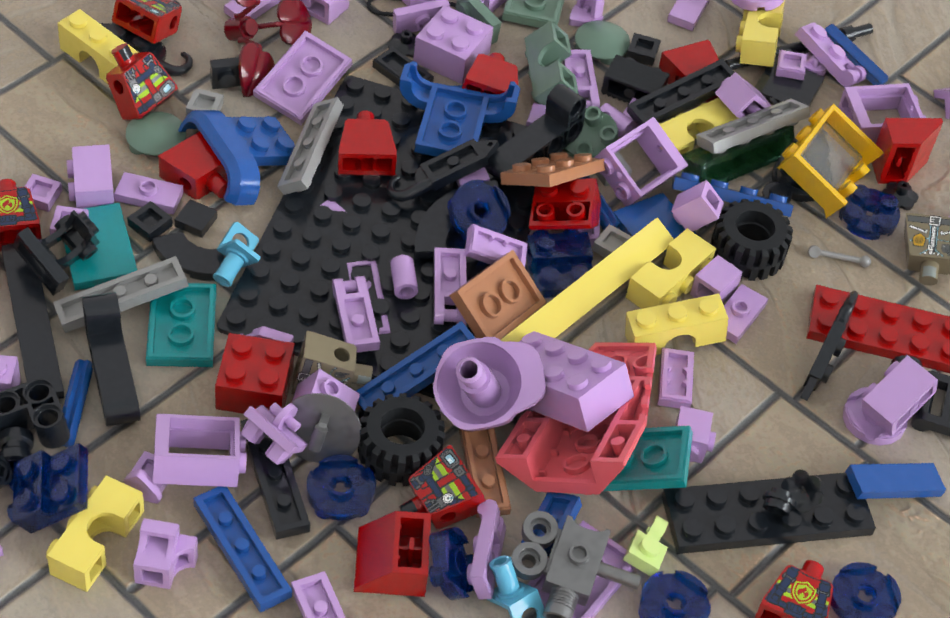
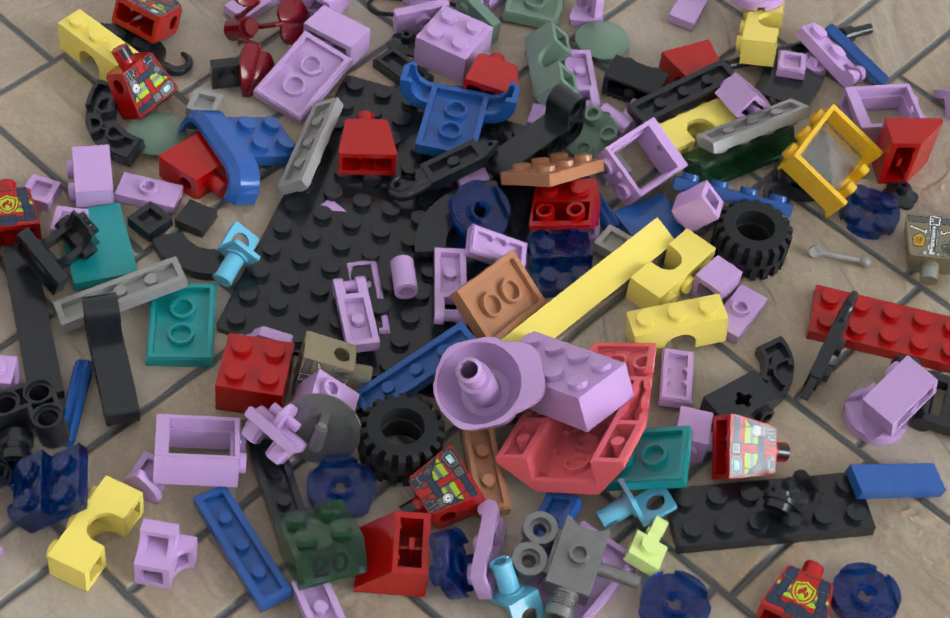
black plate [626,33,661,66] -> none
none -> black tile [85,79,145,167]
none -> clear green brick [274,500,368,591]
none -> lavender brick [304,5,371,69]
none -> medium azure bracket [595,478,677,529]
none -> black brick [699,370,779,432]
none -> torso [711,414,790,480]
none -> black tile [754,336,795,407]

